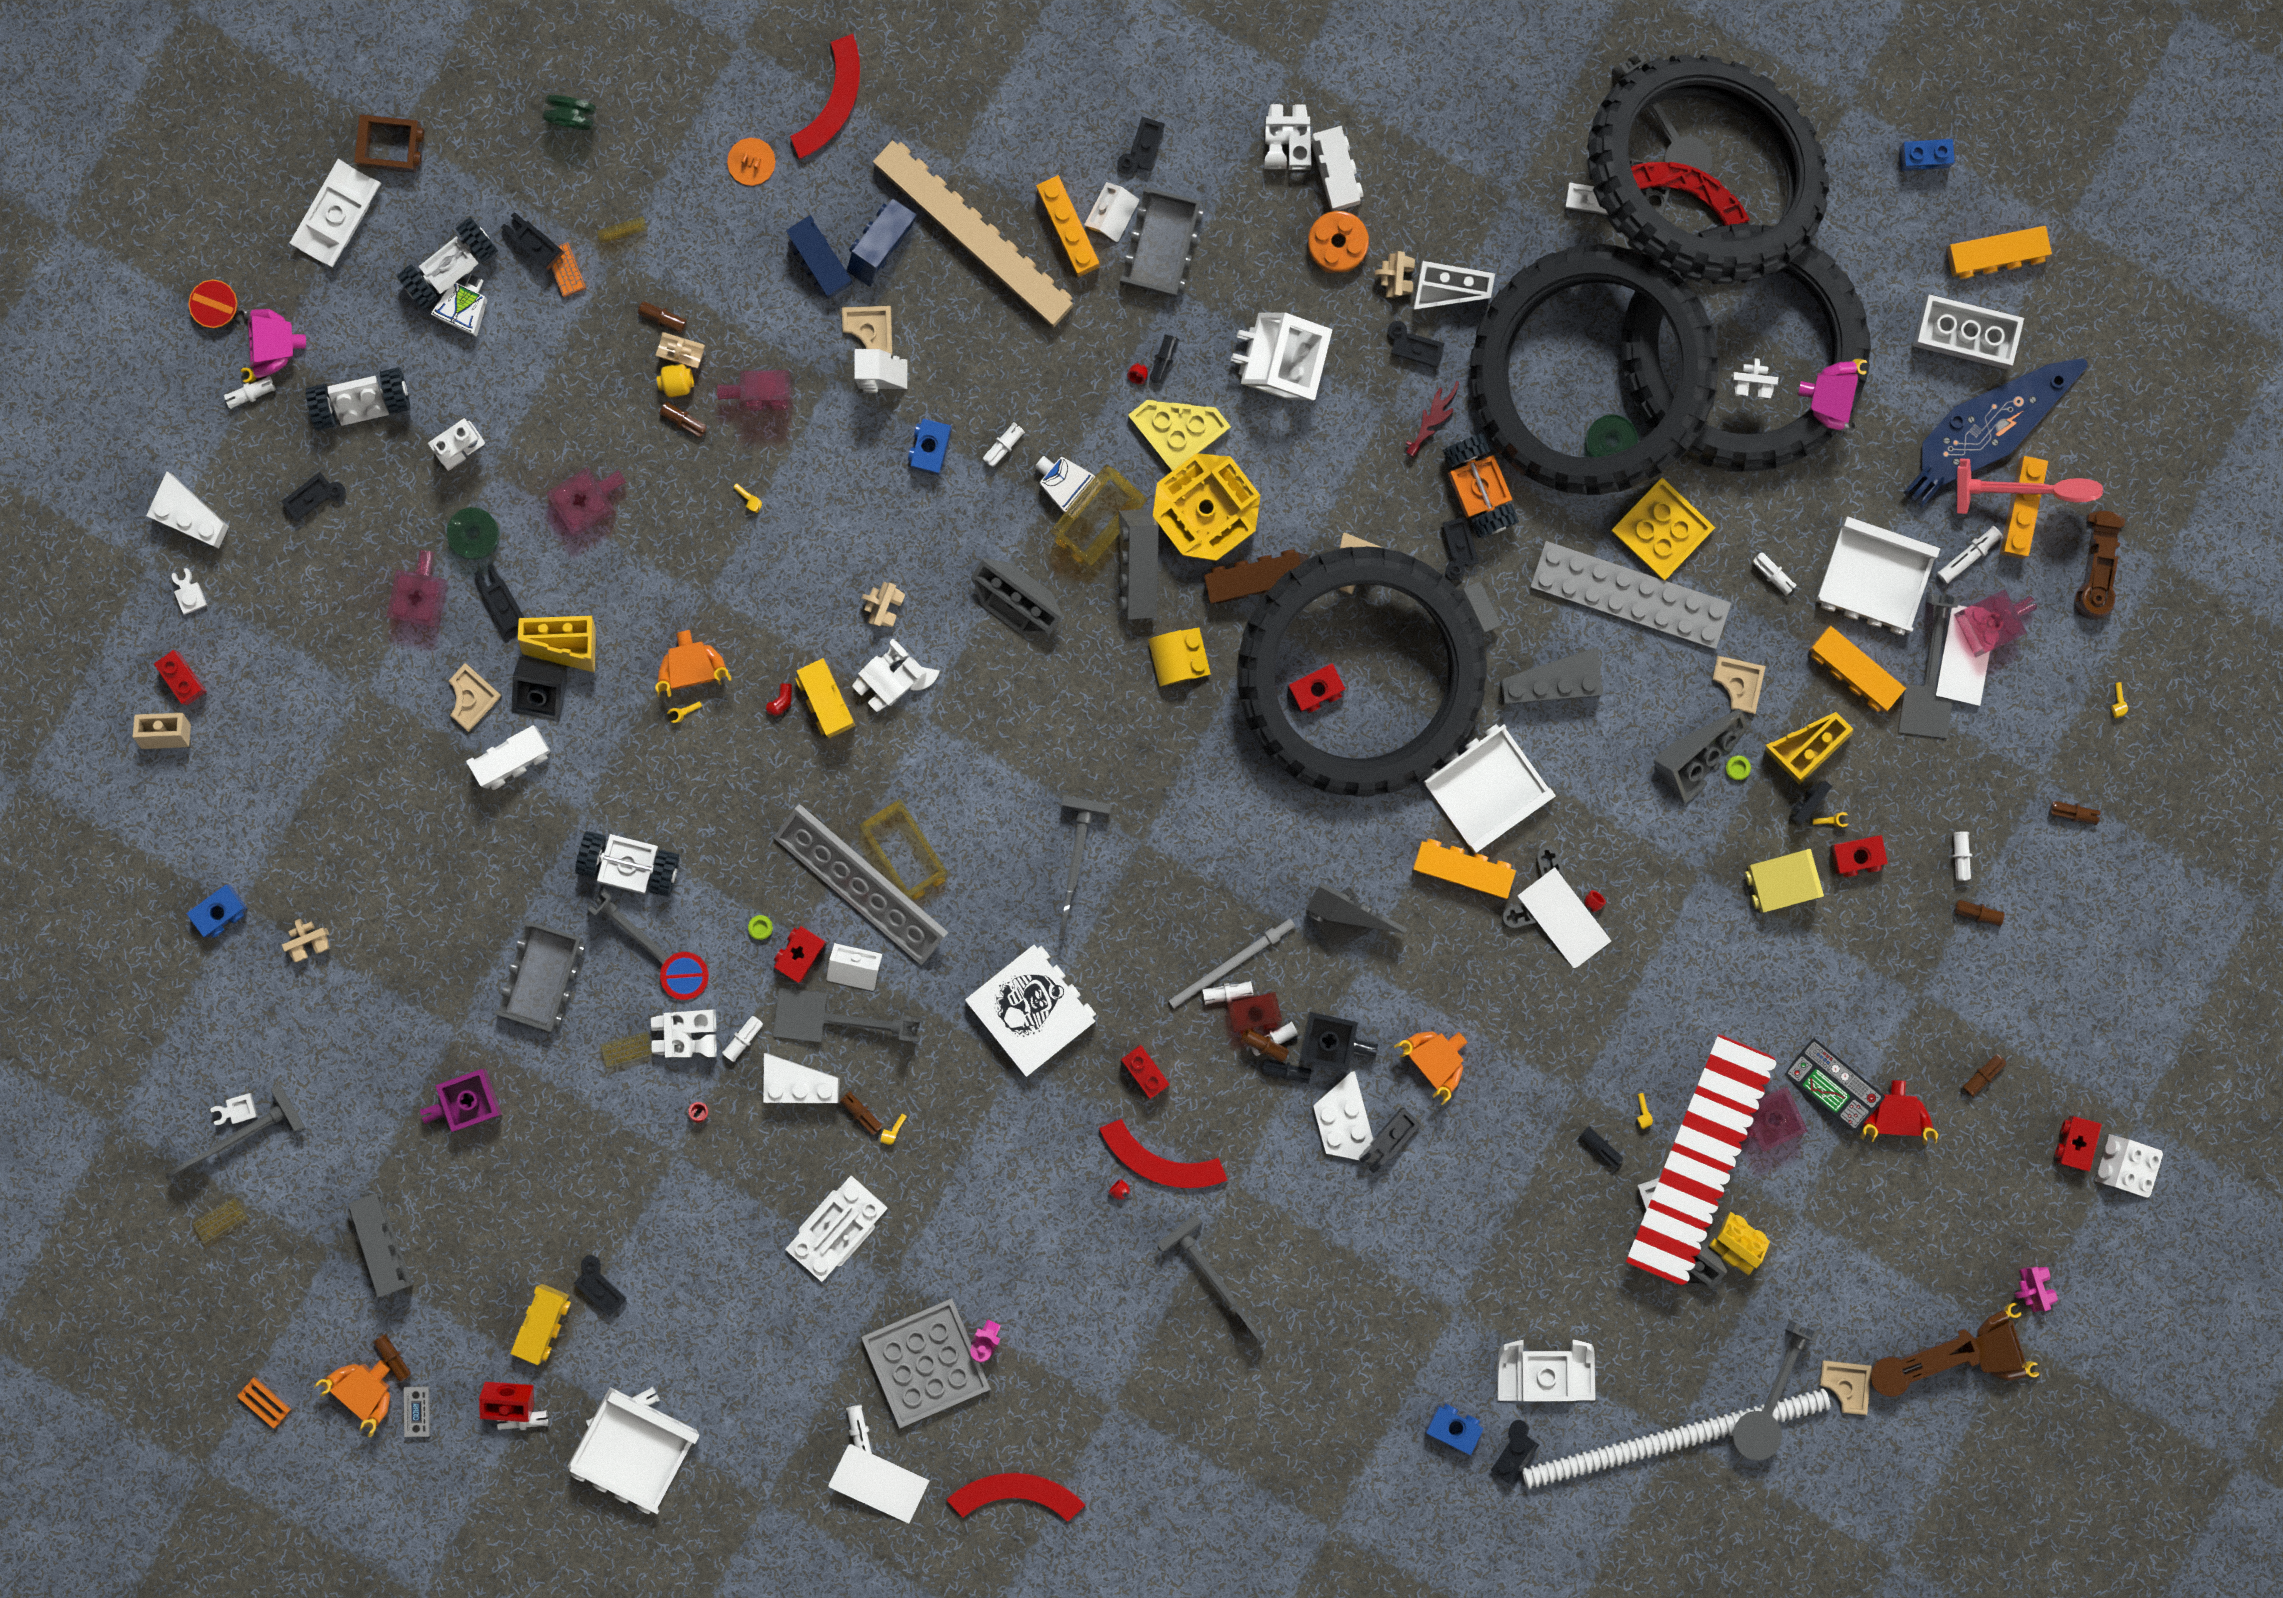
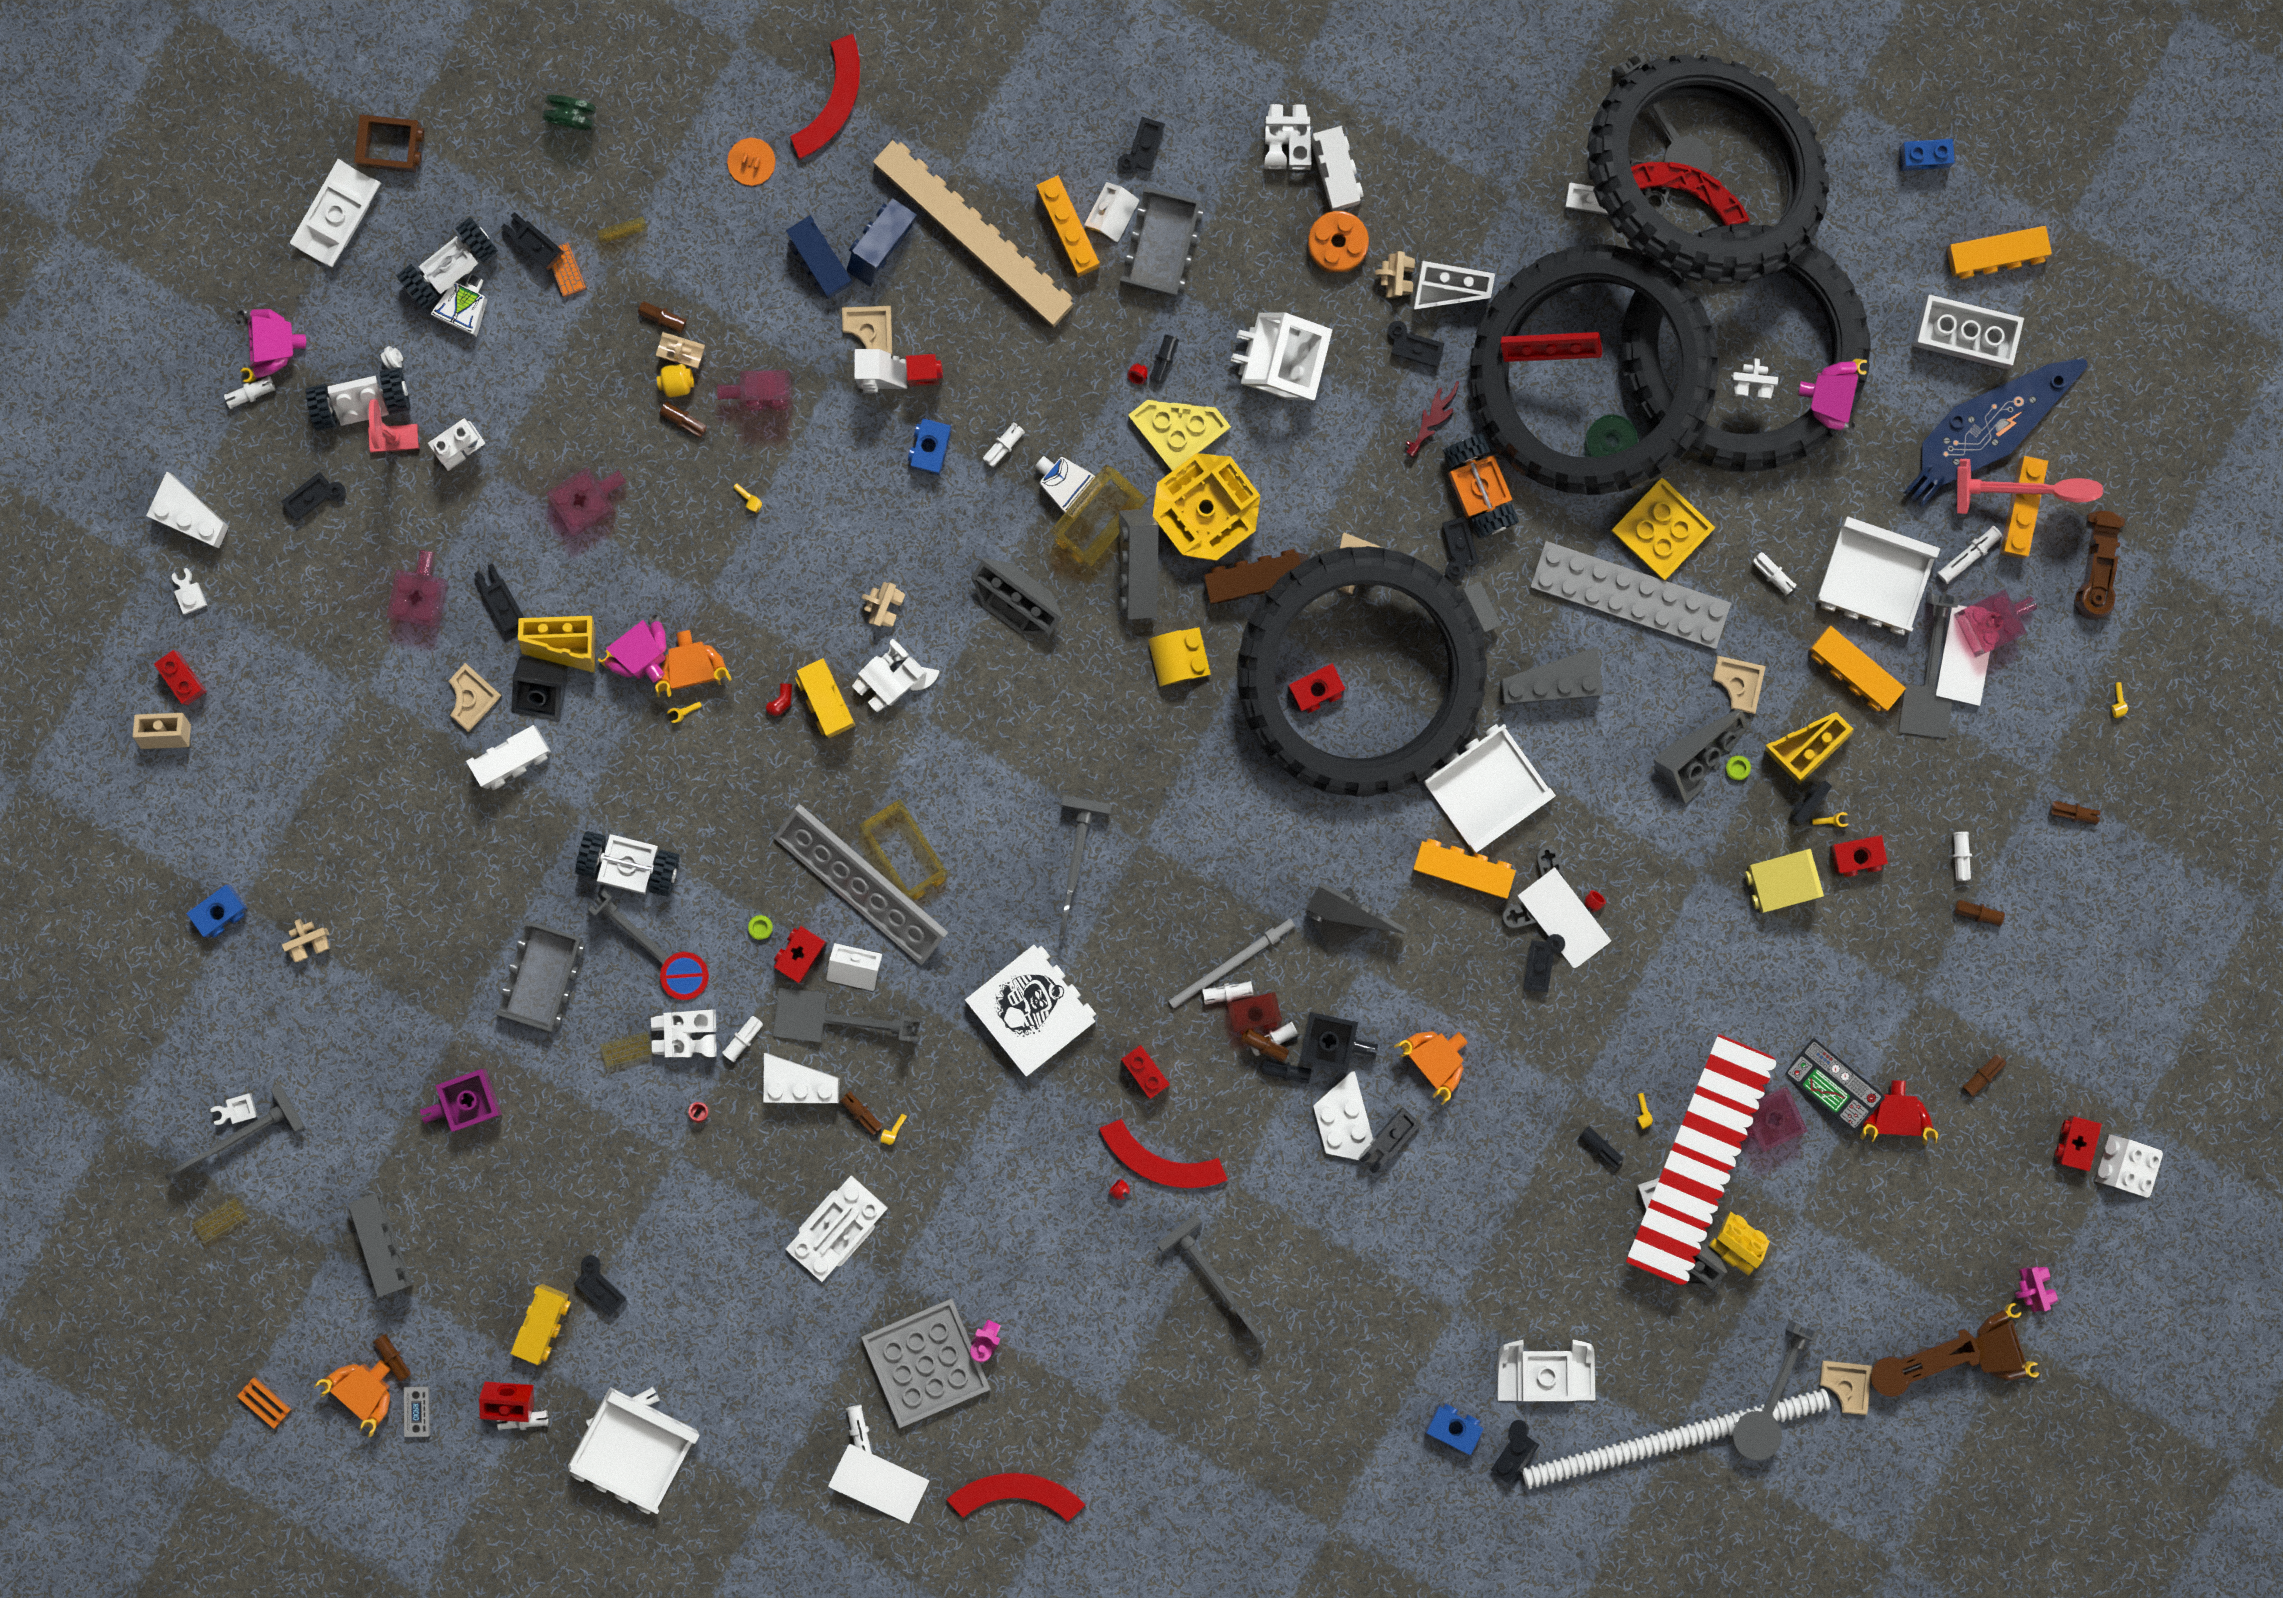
red piece [188,279,238,328] -> none
clear green wheel [447,507,500,560] -> none
none -> coral piece [368,399,420,453]
none -> white plate [381,346,403,369]
none -> dark pink torso [598,614,666,683]
none -> red brick [906,354,943,387]
none -> red plate [1501,332,1602,362]
none -> black hinge [1524,934,1565,993]

